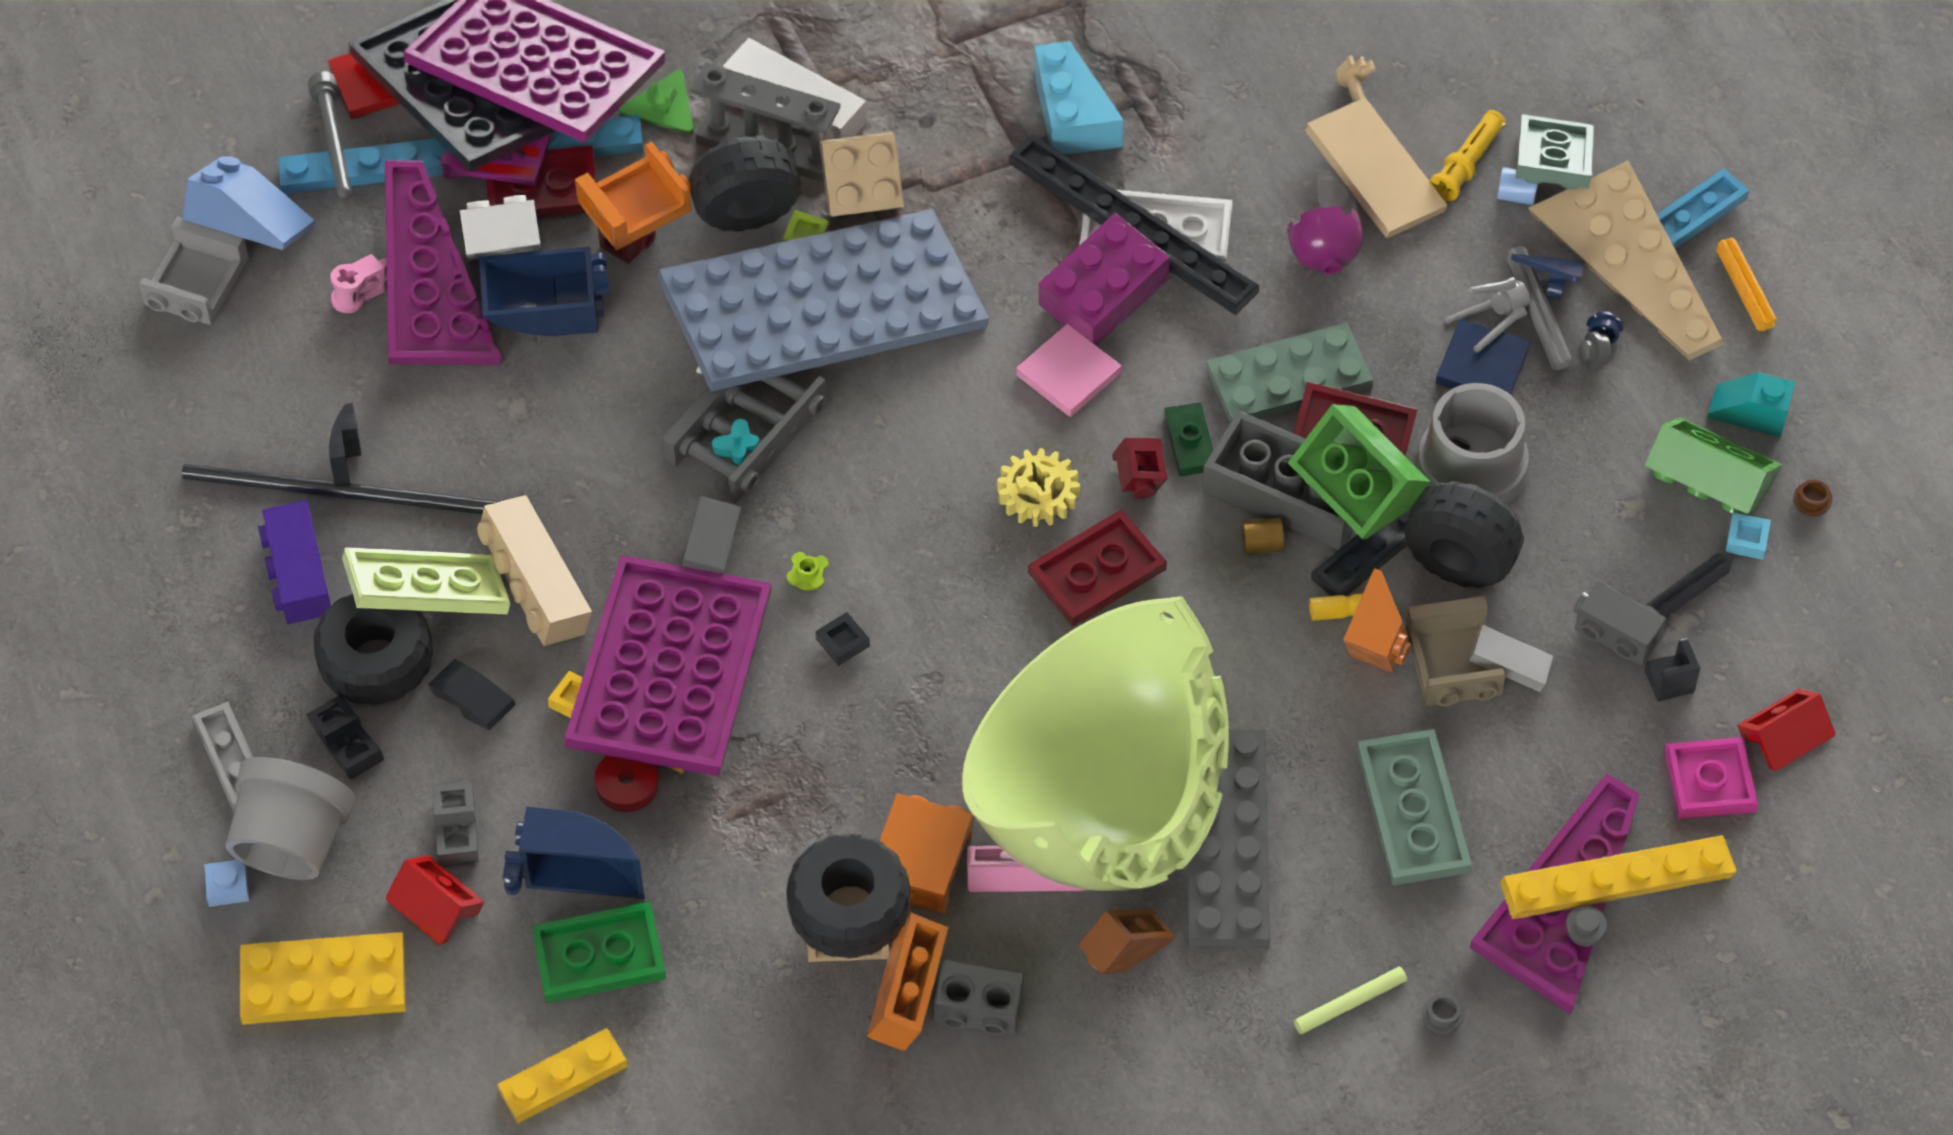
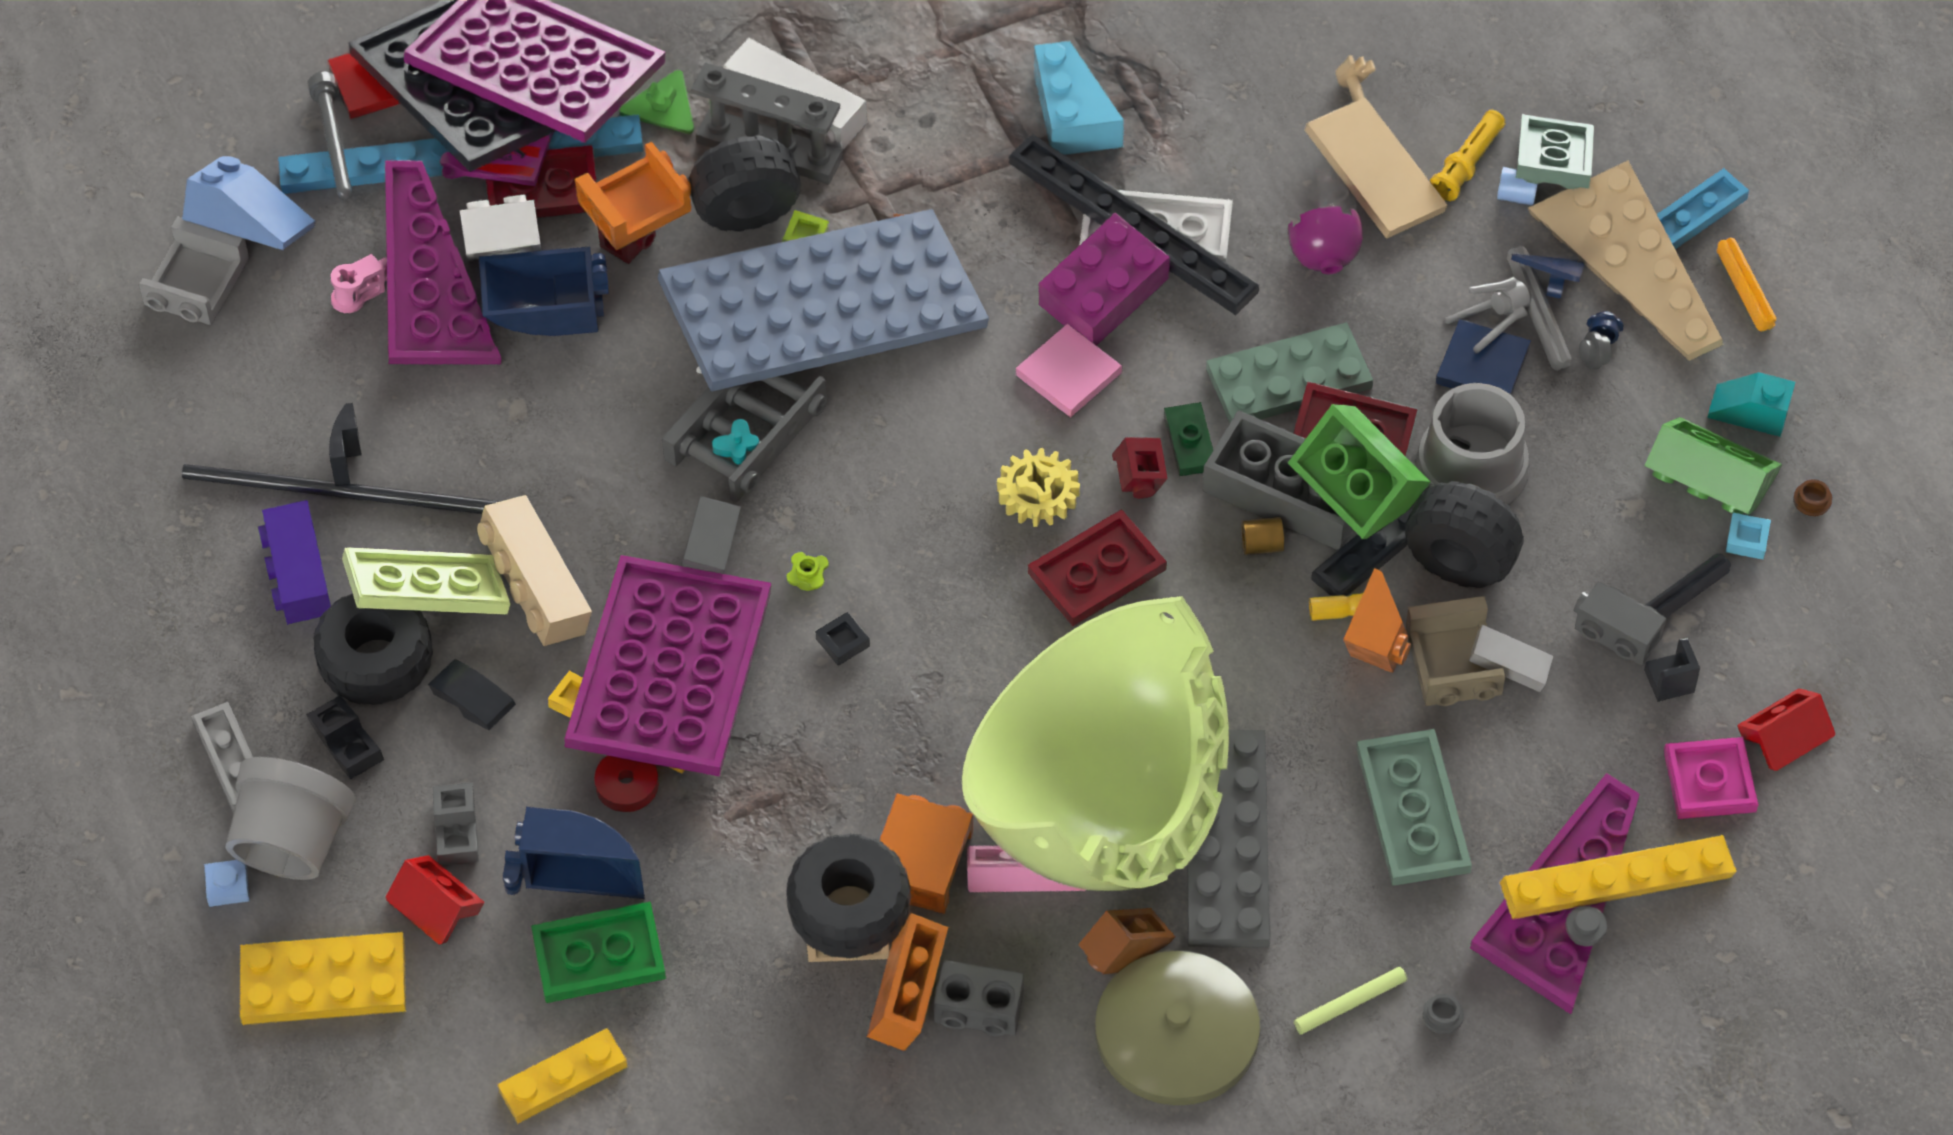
tan brick [819,132,904,216] -> none
none -> olive dish [1095,951,1260,1105]

